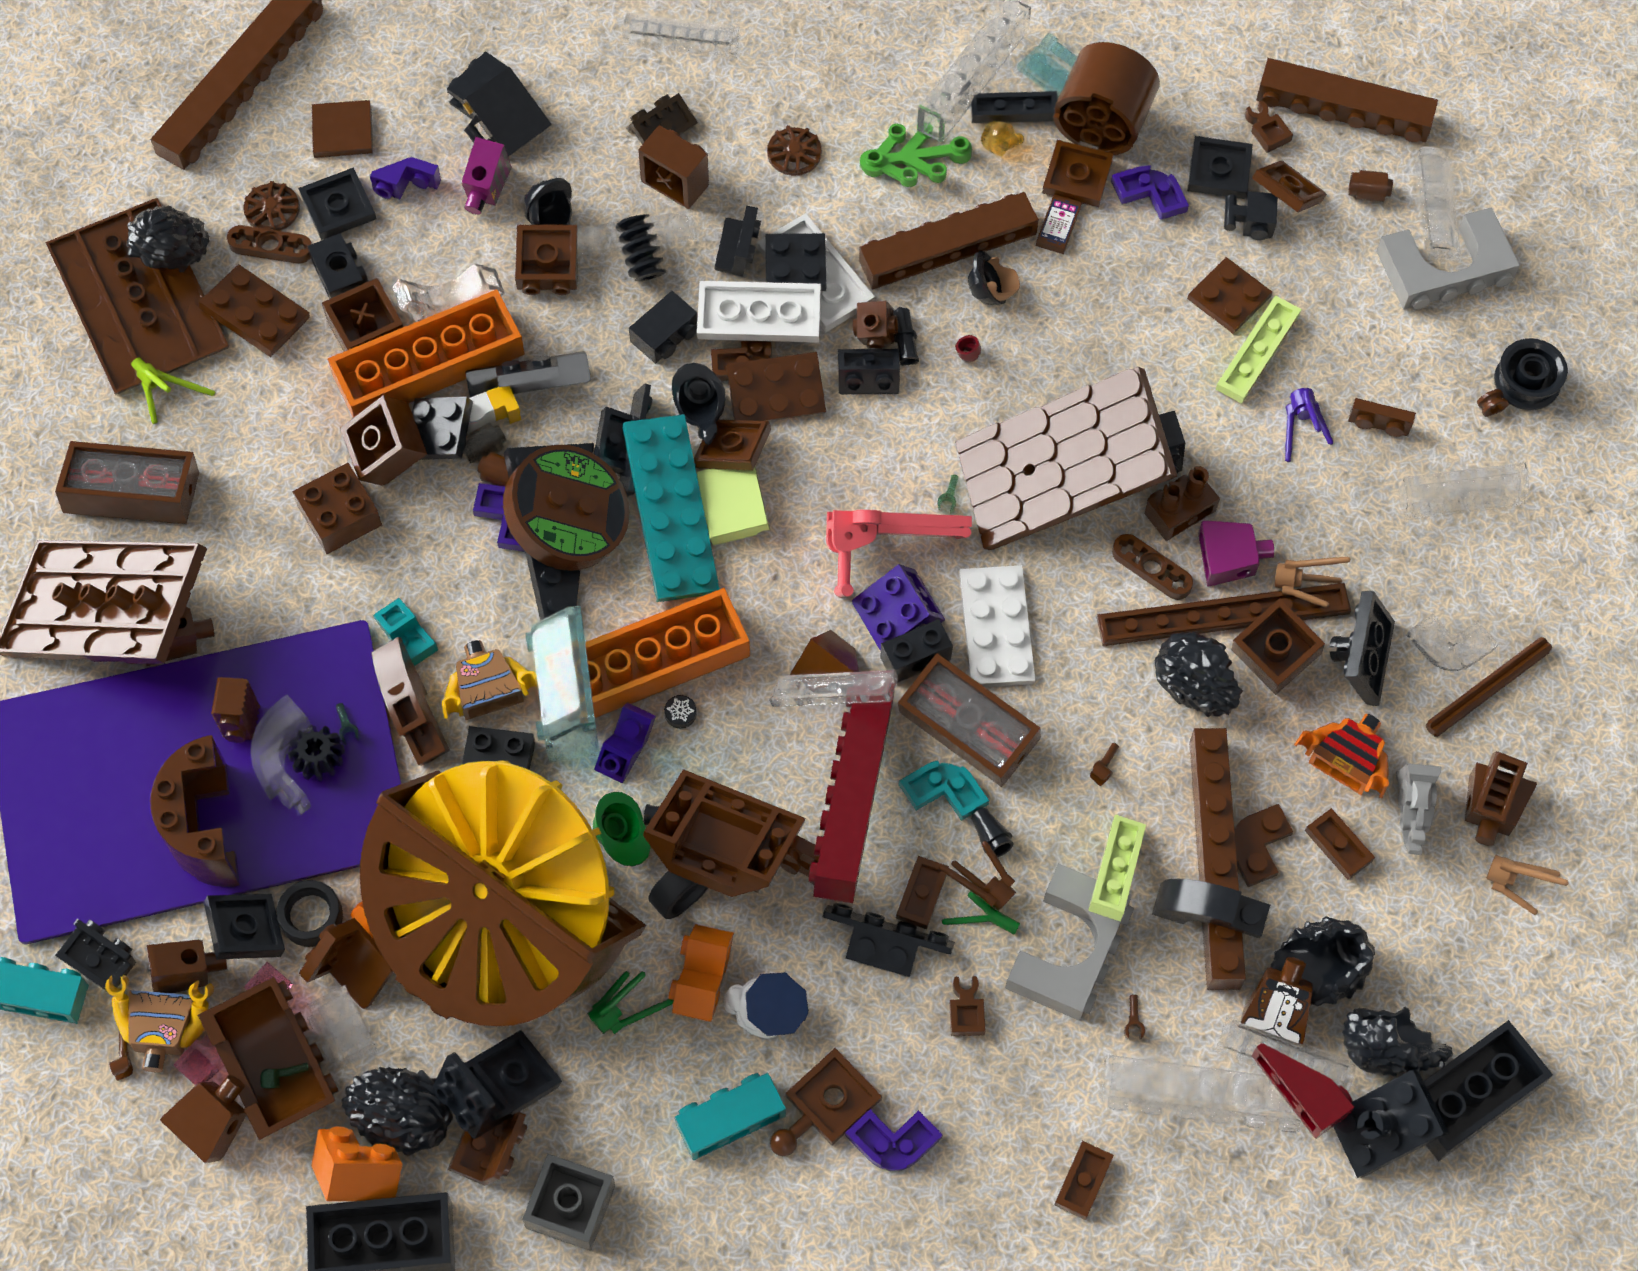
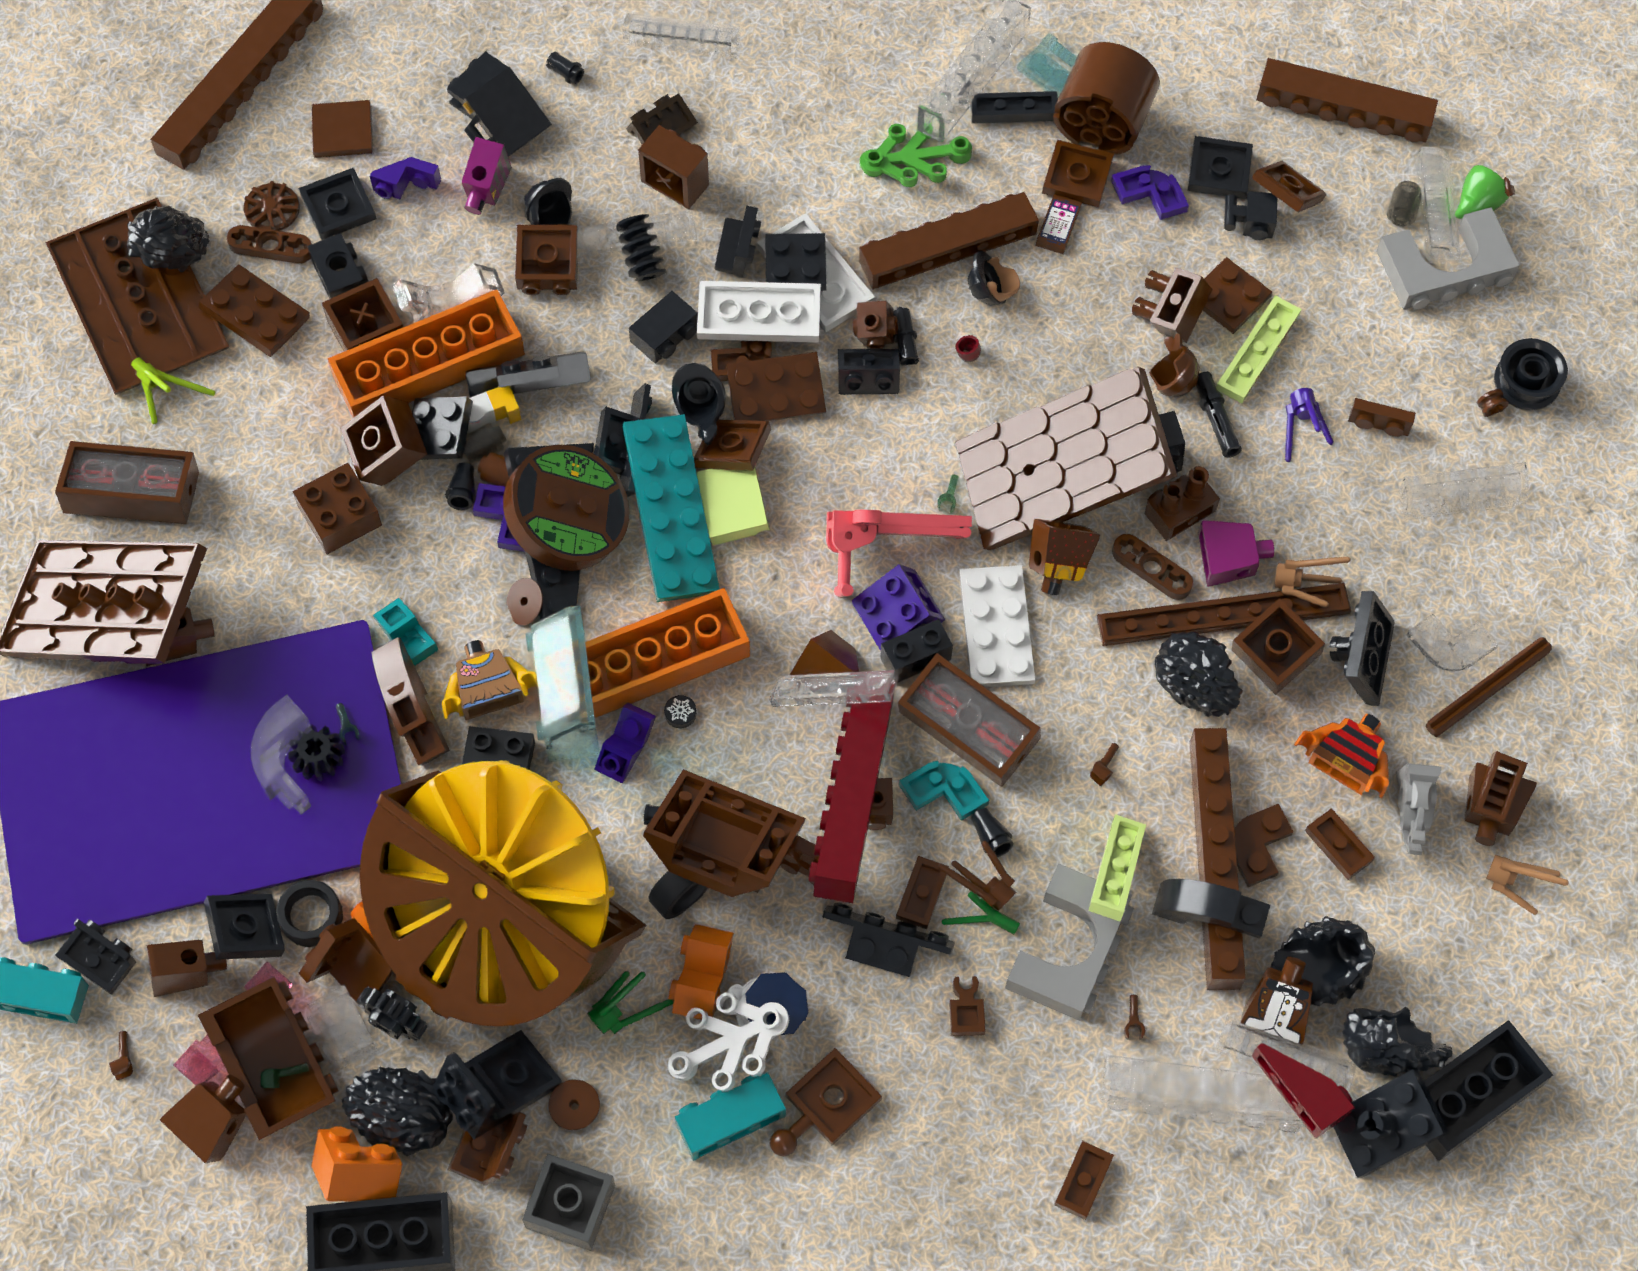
torso [105,975,214,1073] -> none
reddish brown cylinder [150,735,240,887] -> none
reddish brown brick [211,677,261,743] -> none
green piece [593,792,650,867] -> none
reddish brown wheel [767,126,822,176] -> none
dark purple plate [845,1110,943,1171] -> none
clear yellow piece [980,121,1024,156] -> none
reddish brown plate [1245,101,1293,153] -> none
reddish brown brick [1348,170,1393,202] -> none
none -> black gear [356,987,428,1041]
none -> black cone [445,462,476,510]
none -> piece [506,578,543,625]
none -> black pin [546,51,584,84]
none -> reddish brown piece [548,1080,600,1130]
none -> white plant [668,993,789,1092]
none -> reddish brown brick [868,778,893,830]
none -> reddish brown torso [1029,518,1100,595]
none -> reddish brown brick [1132,267,1213,343]
none -> reddish brown hat [1149,333,1200,397]
none -> black pin [1196,371,1242,458]
none -> clear smoke brick [1387,181,1422,227]
none -> bright green hat [1455,165,1515,219]

